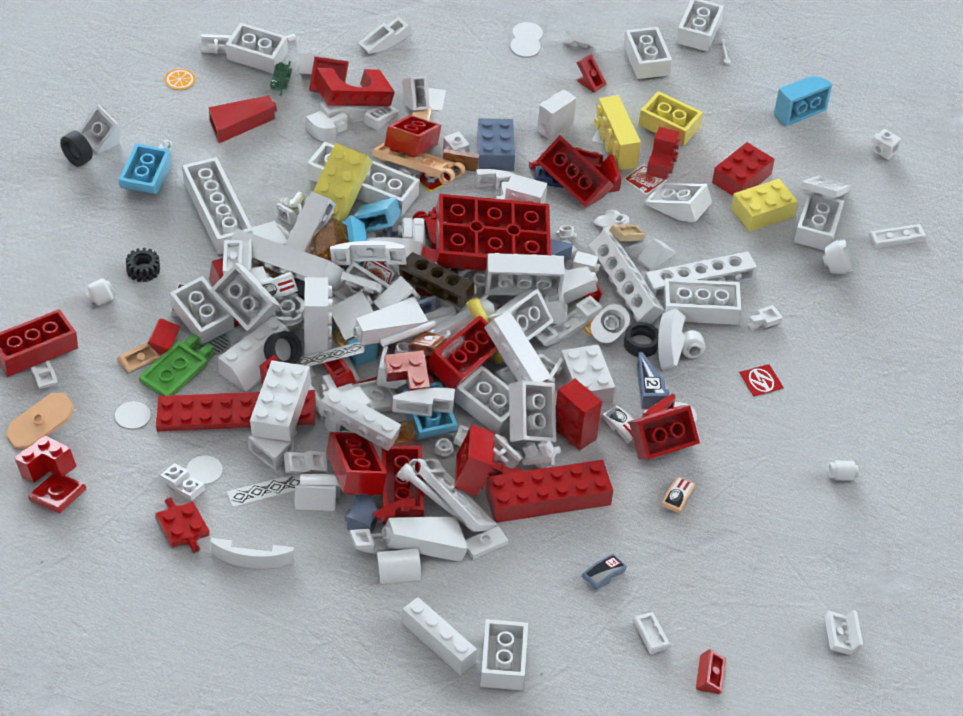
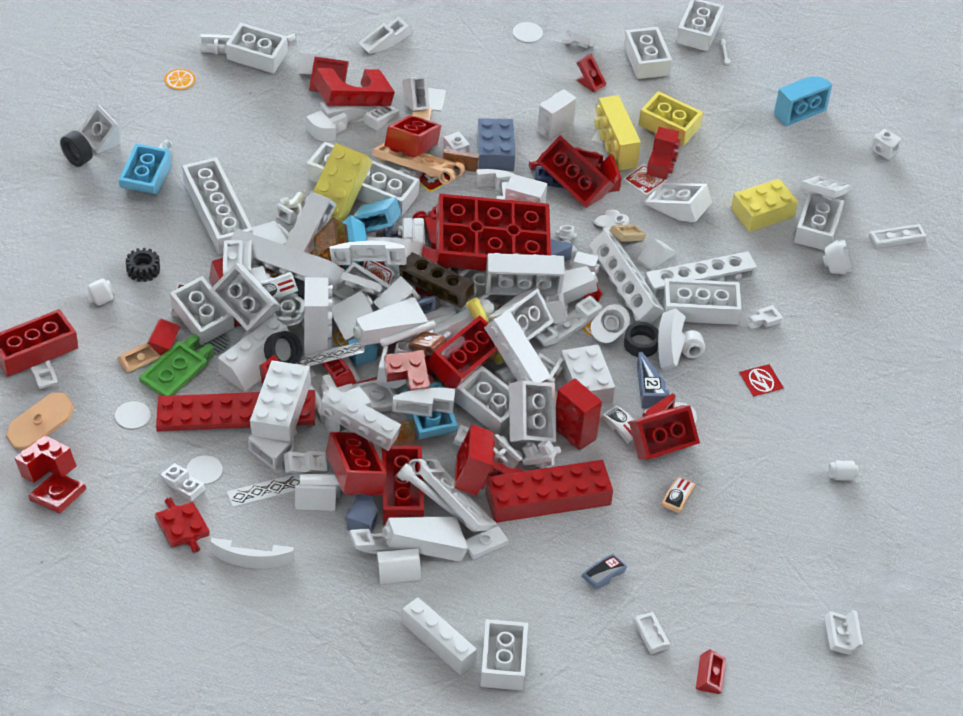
red slope [208,95,277,143] -> none
clear green hinge [270,61,292,96] -> none
red slope [372,498,415,521] -> none
white plate [434,438,454,457] -> none
white sticker [510,35,541,57] -> none
red brick [712,142,775,196] -> none

